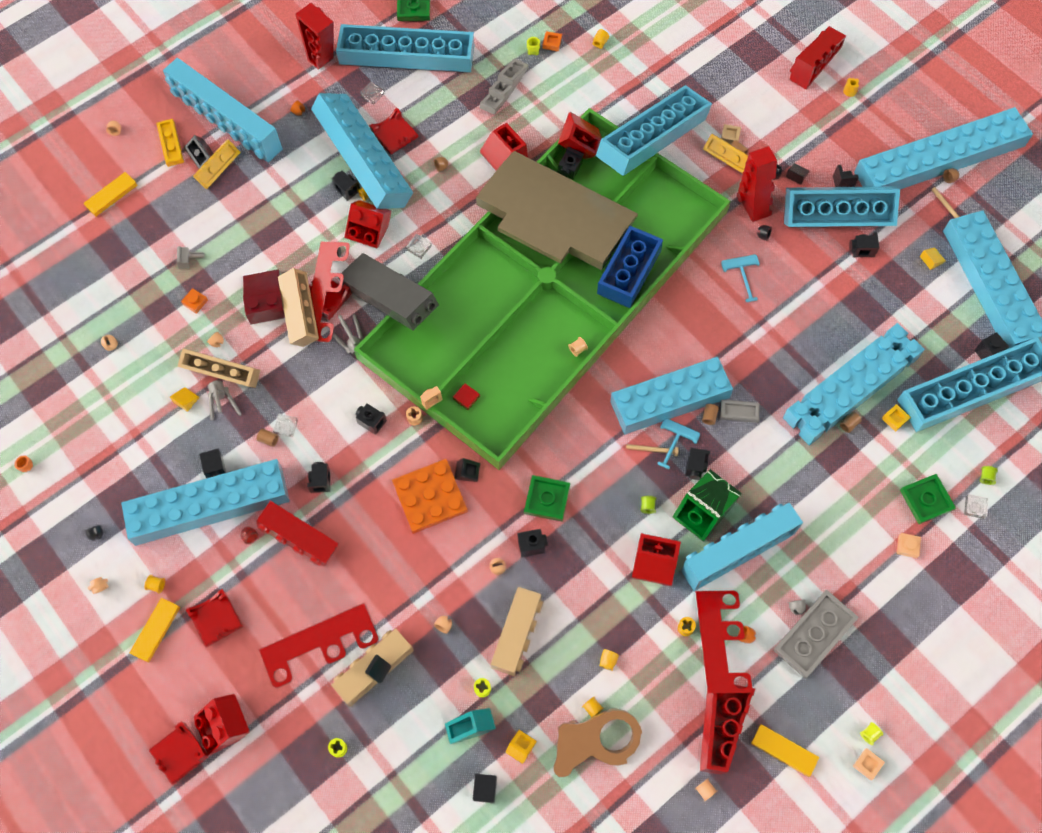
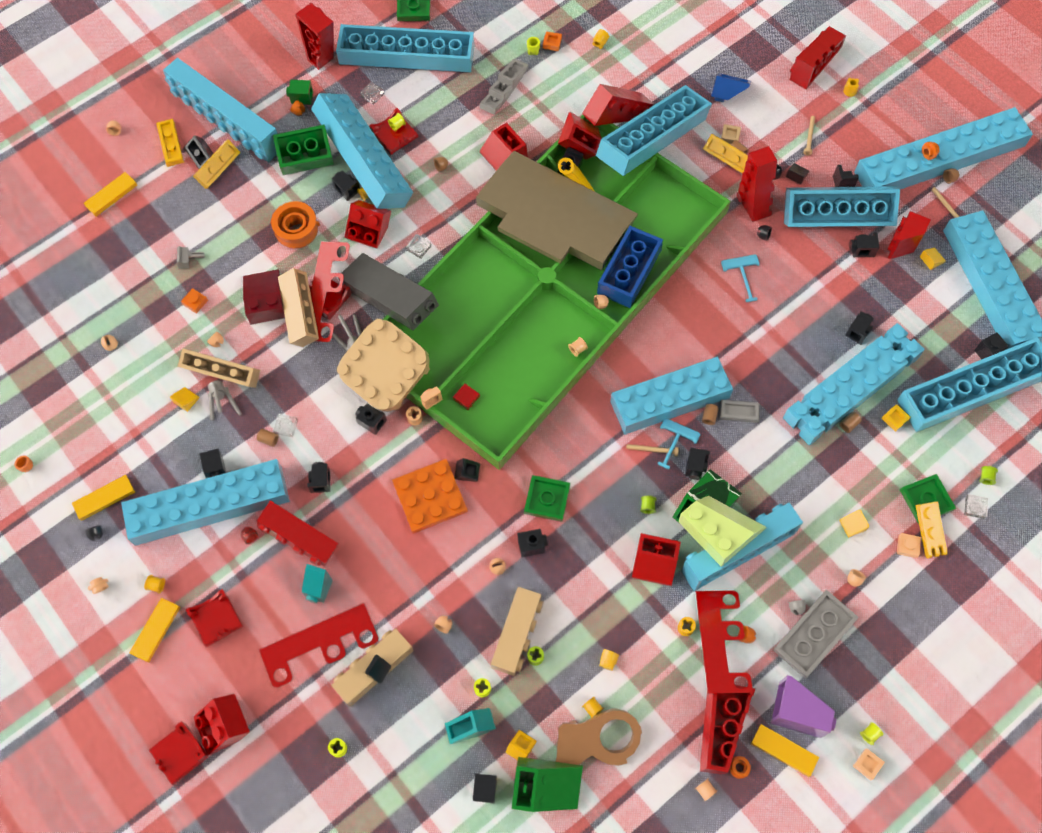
none -> yellow tile [72,475,136,521]
none -> orange piece [270,201,320,249]
none -> green slope [273,124,334,175]
none -> green brick [286,80,313,105]
none -> teal slope [302,564,333,604]
none -> tan plate [337,319,430,412]
none -> neon yellow axle [388,113,406,132]
none -> green slope [512,757,583,812]
none -> lime axle [527,646,544,666]
none -> yellow piece [558,157,595,192]
none -> red wedge [582,84,654,126]
none -> light nougat hinge [594,294,609,310]
none -> yellowish green wedge [679,496,767,567]
none -> blue slope [711,73,752,102]
none -> orange plate [729,756,751,779]
none -> medium lavender slope [771,675,836,738]
none -> tan piece [803,116,815,156]
none -> yellow slope [839,509,869,538]
none -> black brick [845,311,874,345]
none -> light nougat hinge [847,569,866,587]
none -> red slope [887,211,931,259]
none -> yellow hinge [916,501,947,559]
none -> orange plate [922,142,940,160]

